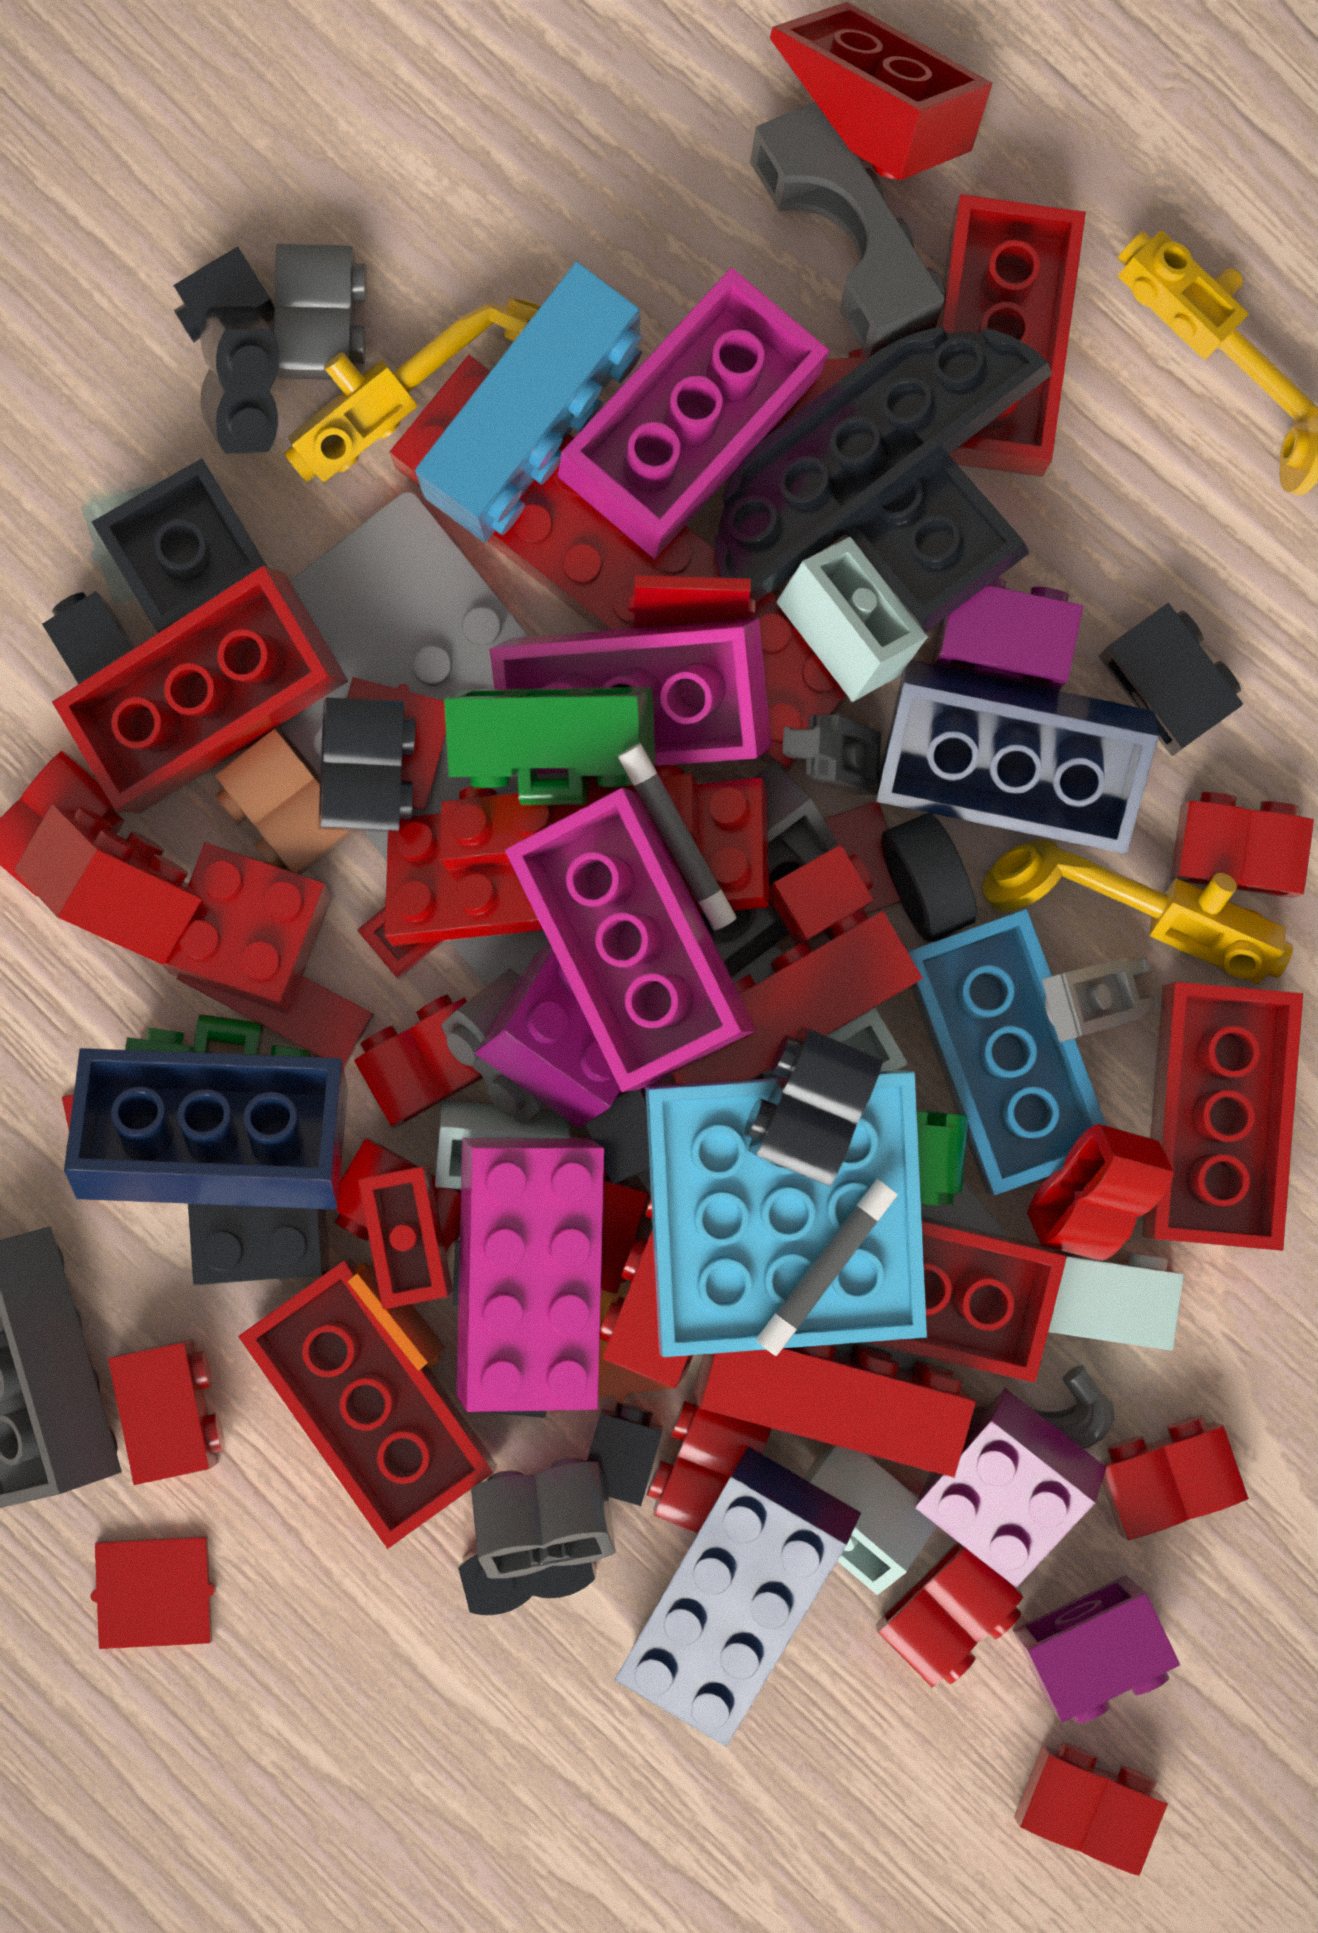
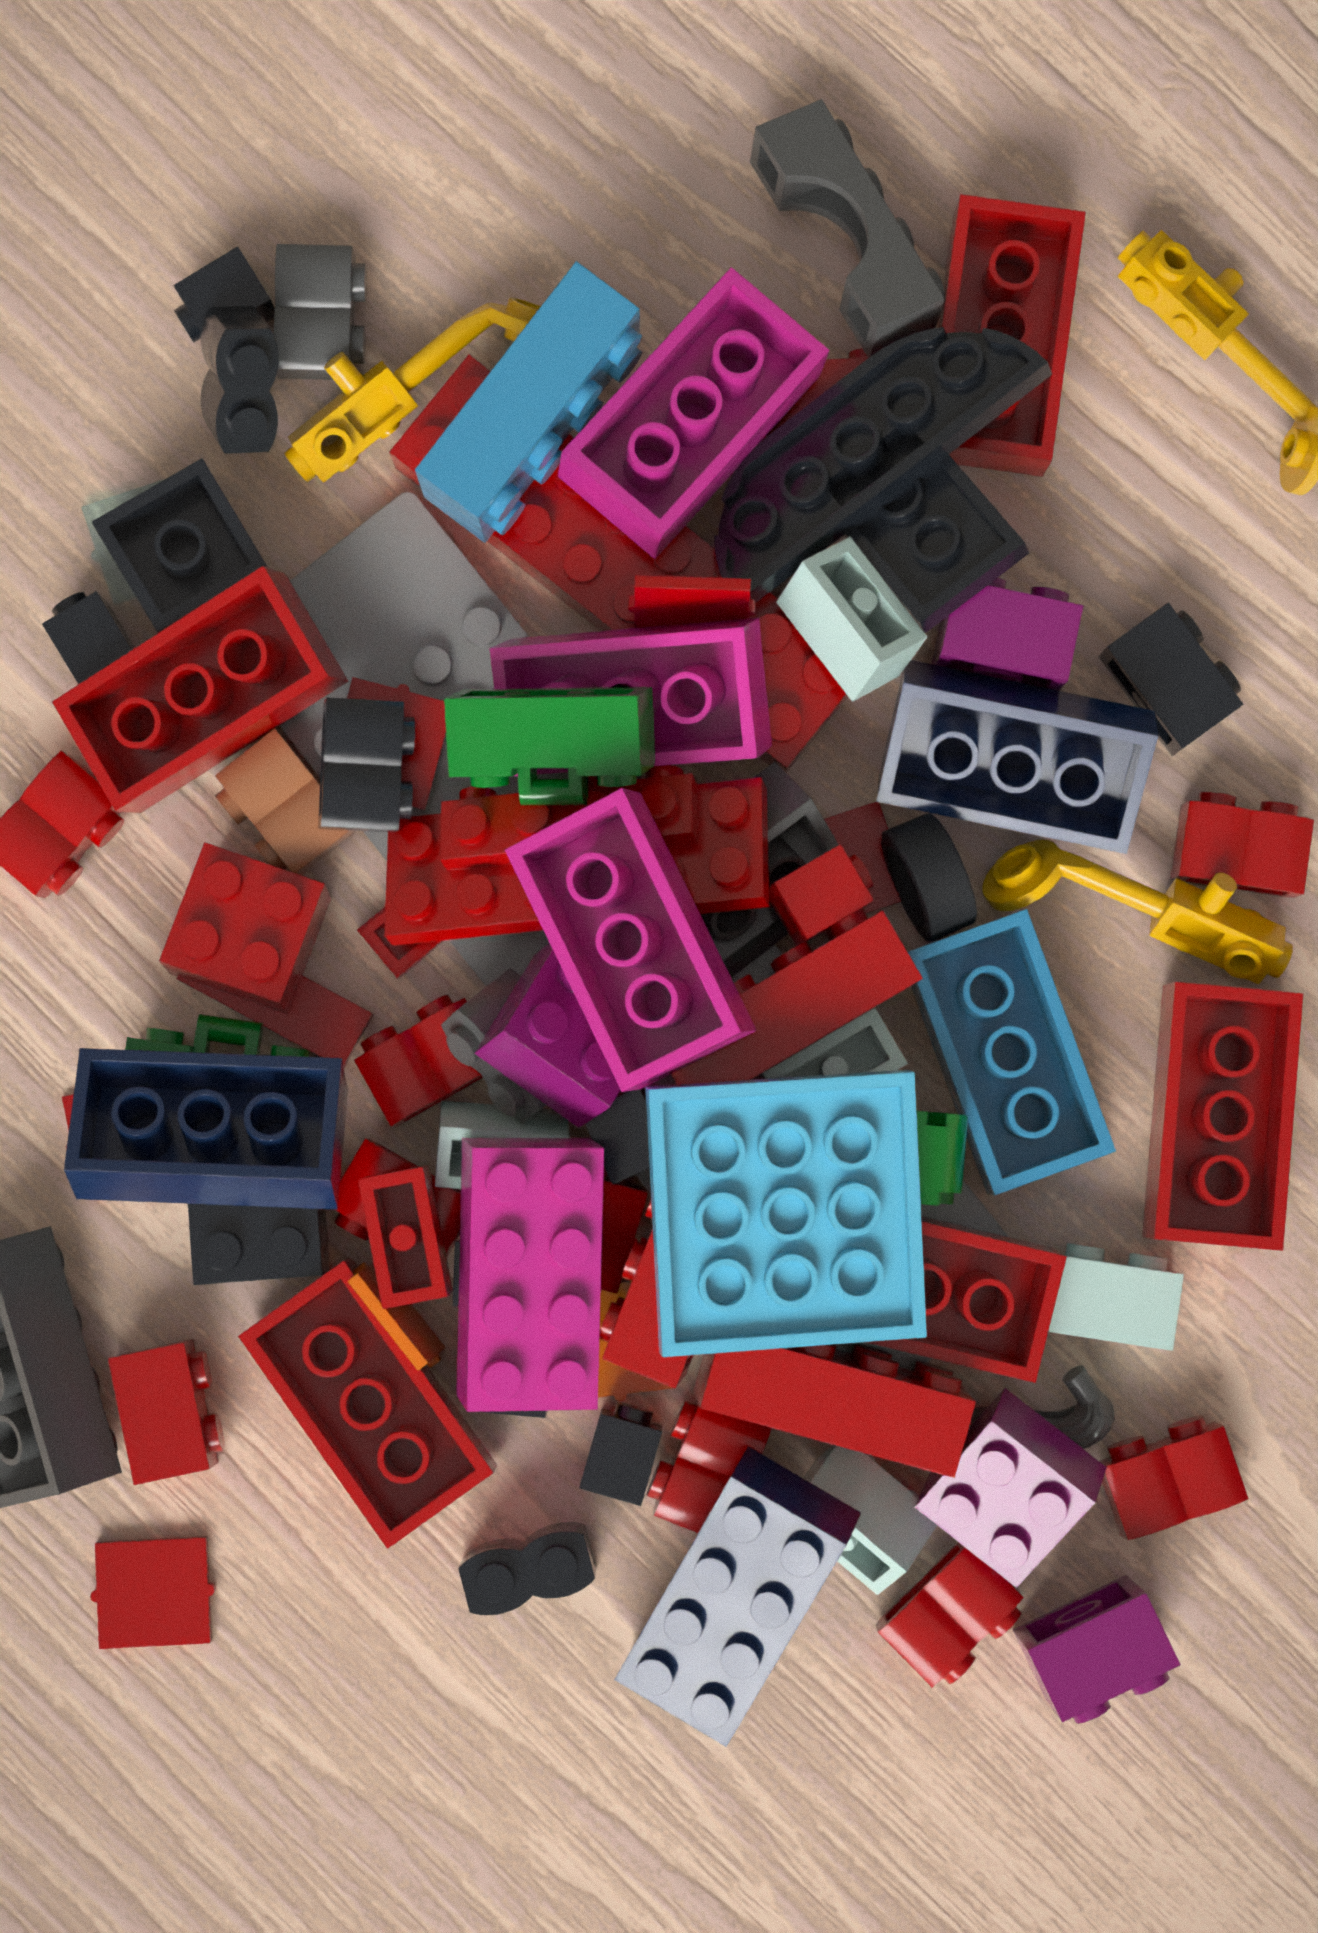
red brick [14,804,202,965] -> none
dark grey brick [471,1458,616,1578] -> none
dark grey bar [618,743,737,930] -> none
black brick [744,1026,883,1186] -> none
dark grey bar [756,1179,898,1356] -> none
red slope [770,2,993,180] -> none
dark grey hinge [782,715,881,795] -> none
red brick [1014,1742,1168,1876] -> none
red brick [1027,1123,1175,1261] -> none
light grey hinge [1041,957,1162,1042] -> none

